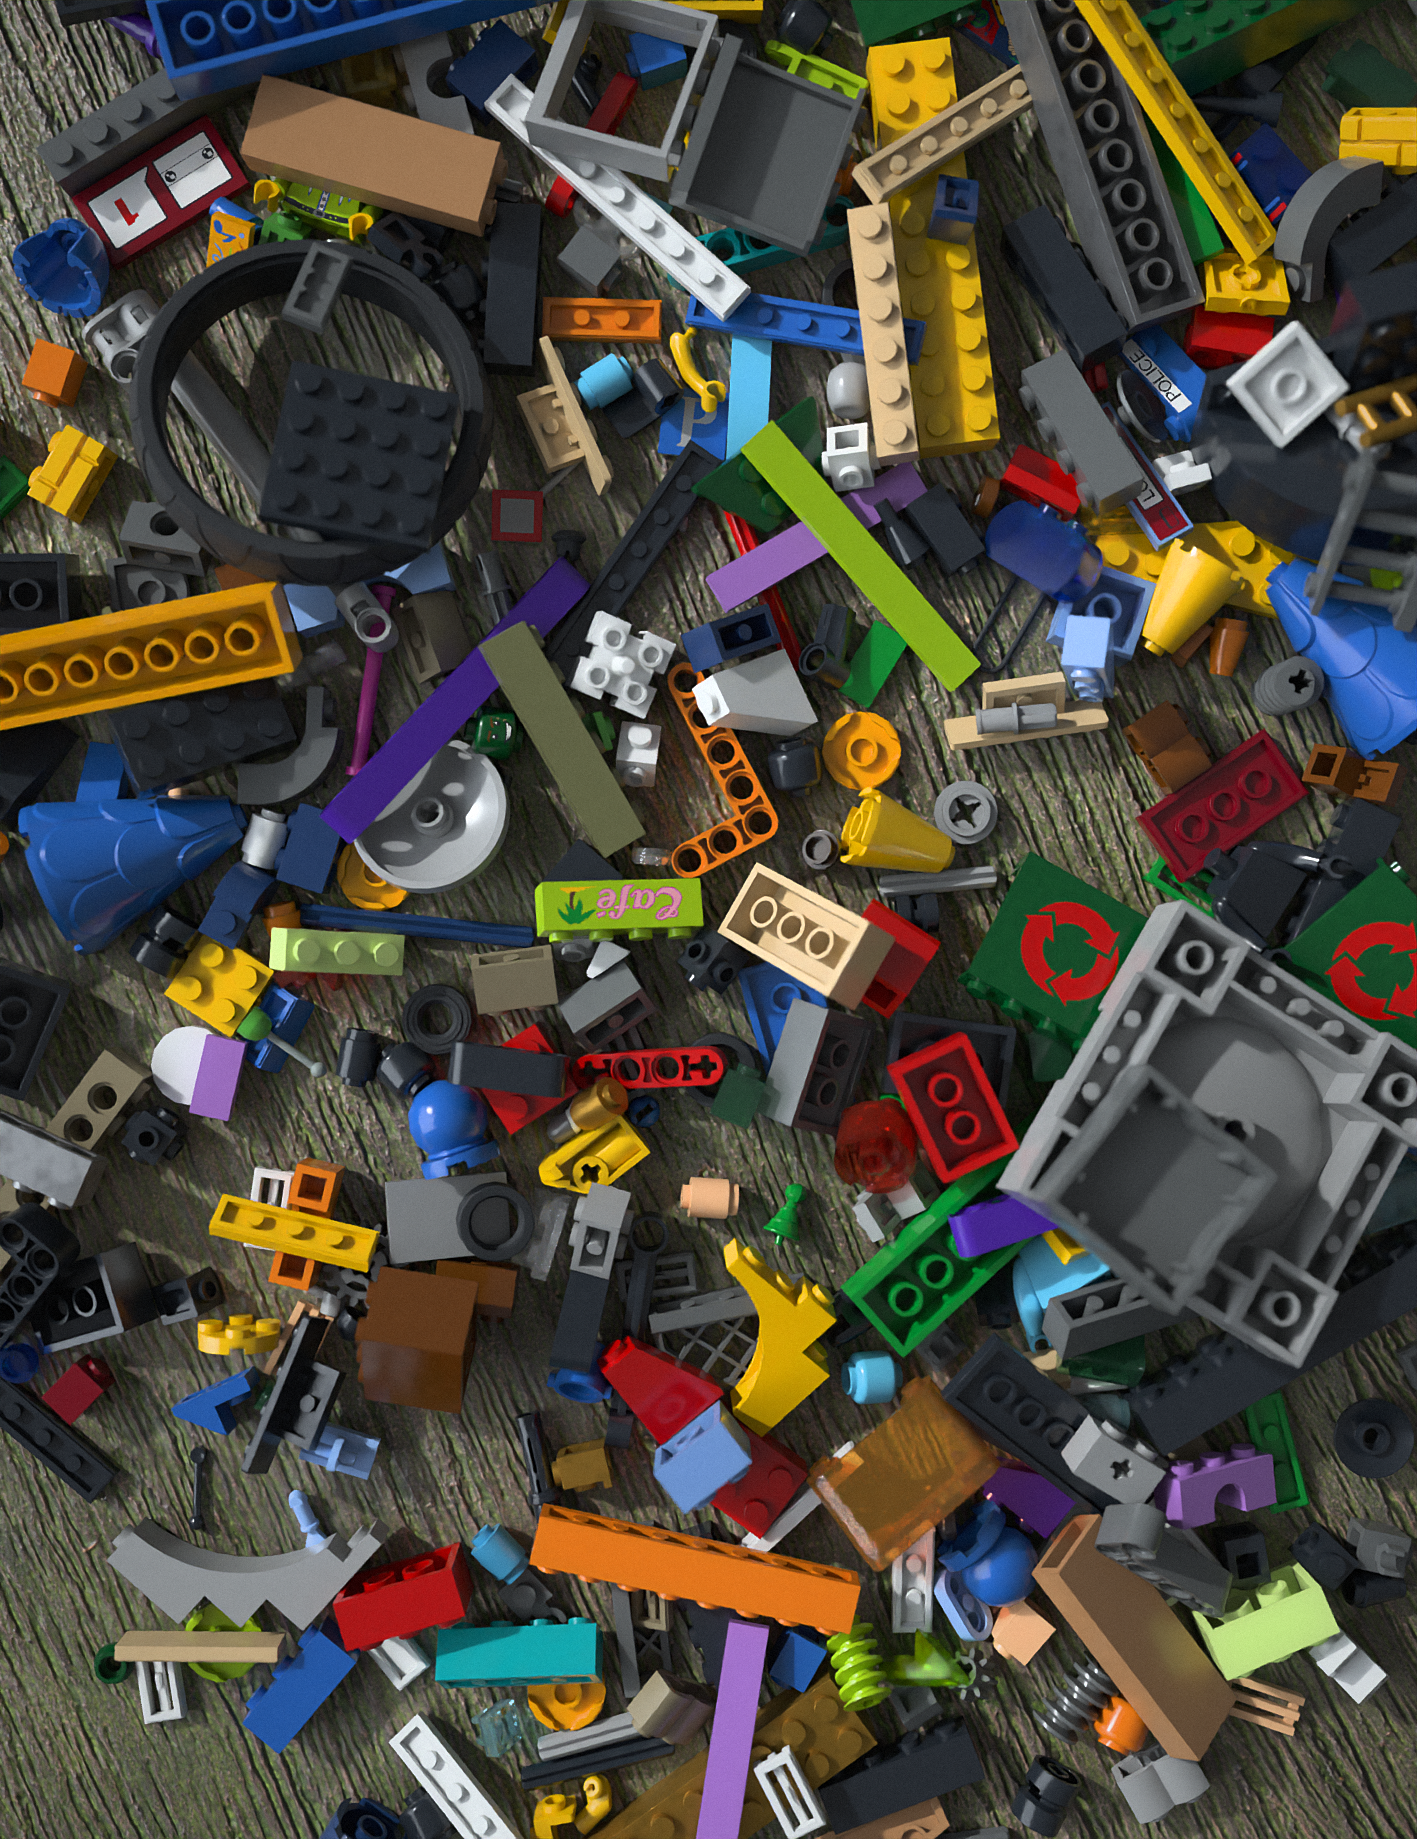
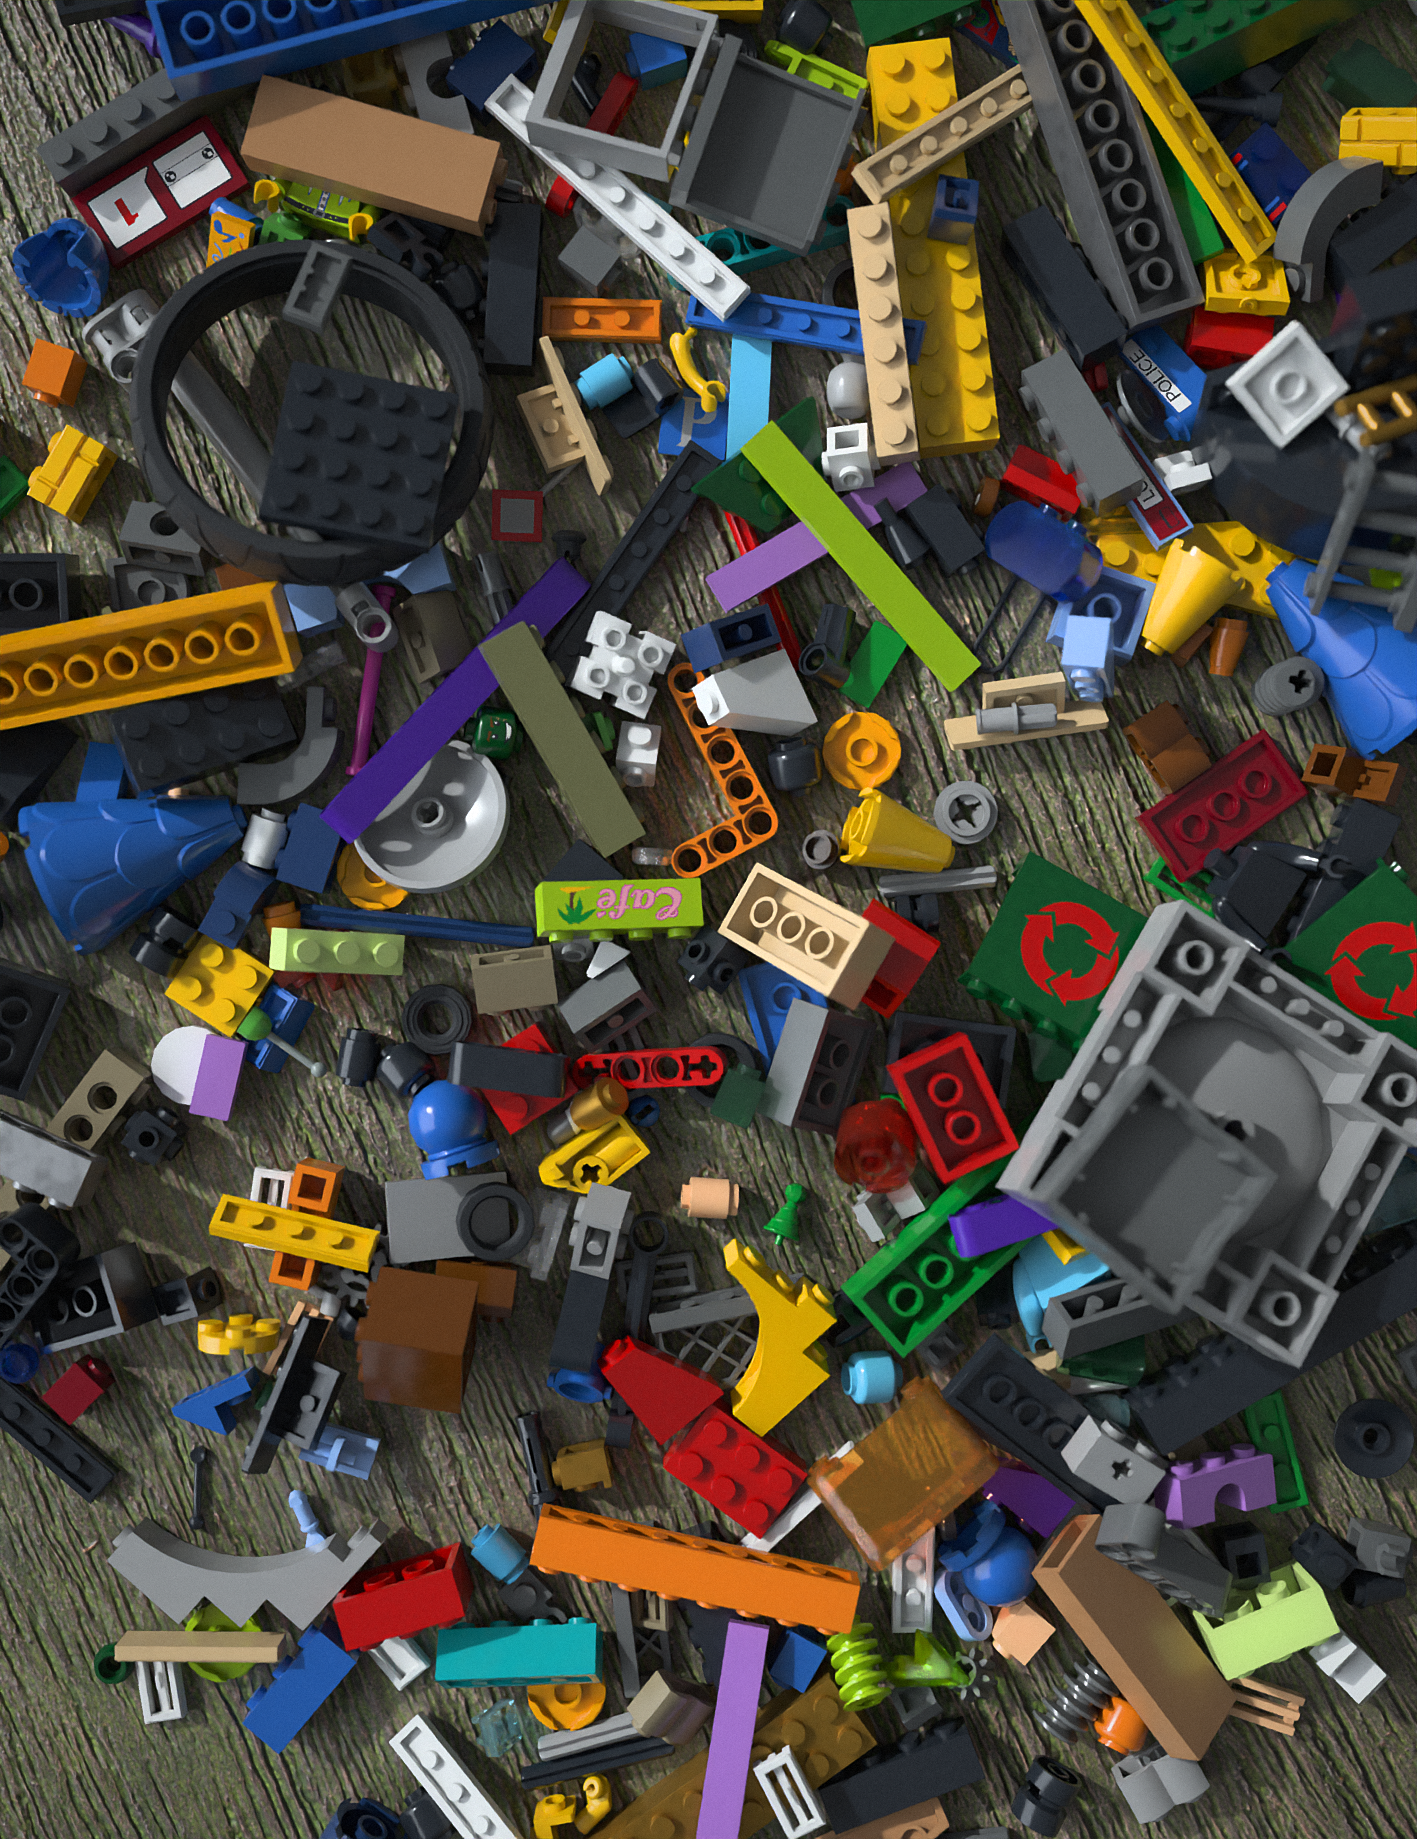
medium blue brick [654,1400,752,1514] -> none

